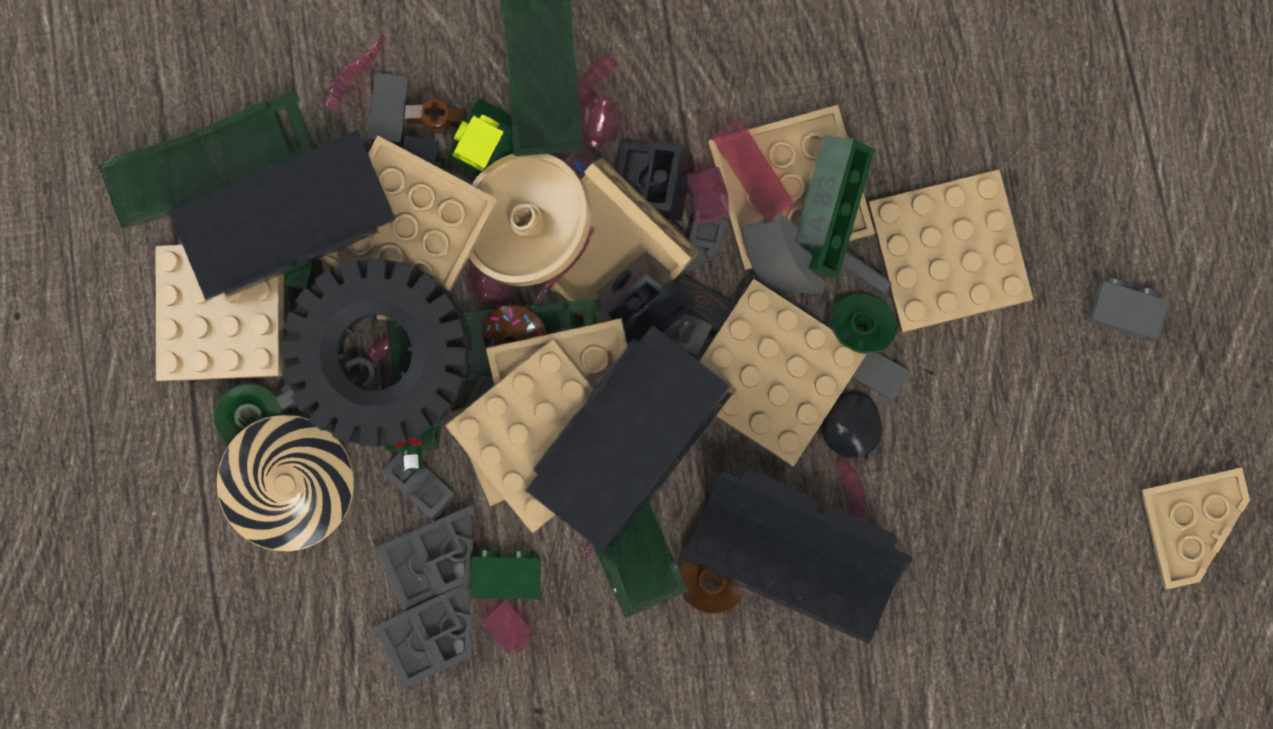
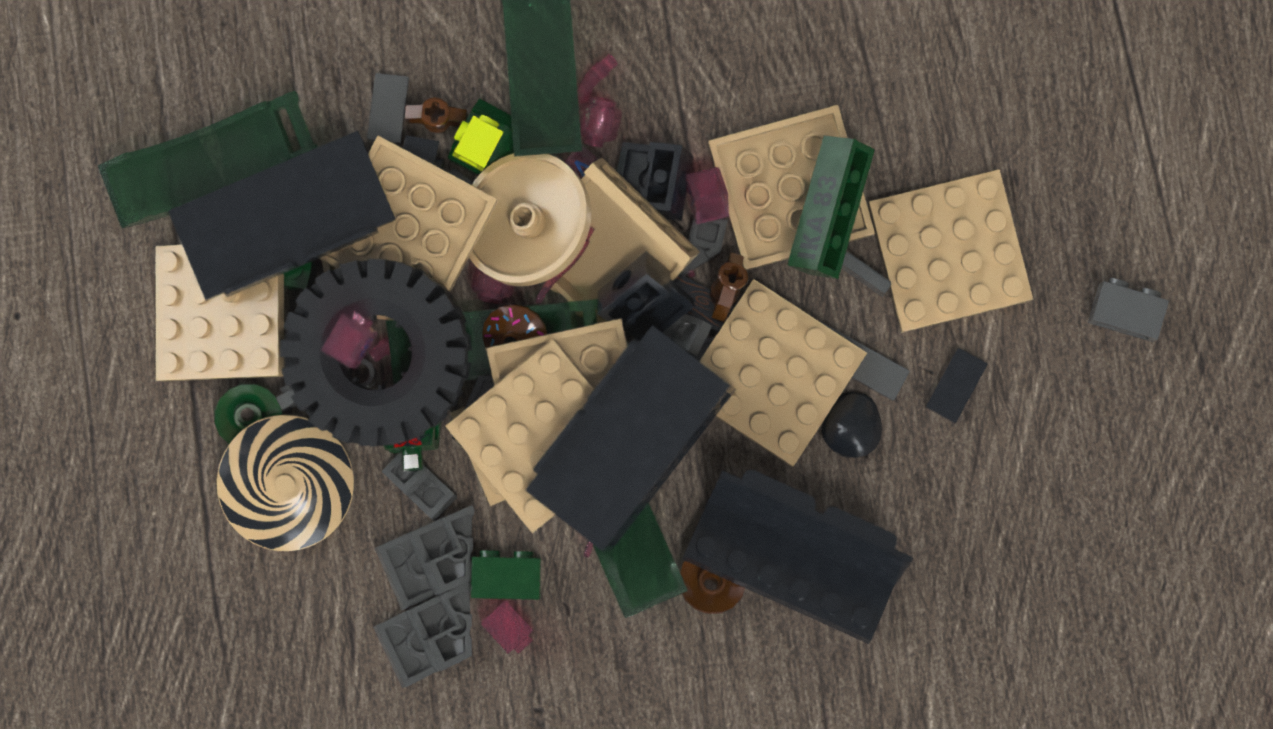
clear pink animal [324,35,386,112] -> none
clear pink tile [711,118,795,220] -> none
dark grey slope [743,214,826,295] -> none
dark green dish [830,293,897,354] -> none
clear pink animal [834,459,866,520] -> none
tan plate [1141,468,1250,590] -> none
none -> clear pink brick [321,312,378,368]
none -> reddish brown piece [710,253,748,321]
none -> black tile [925,348,988,424]

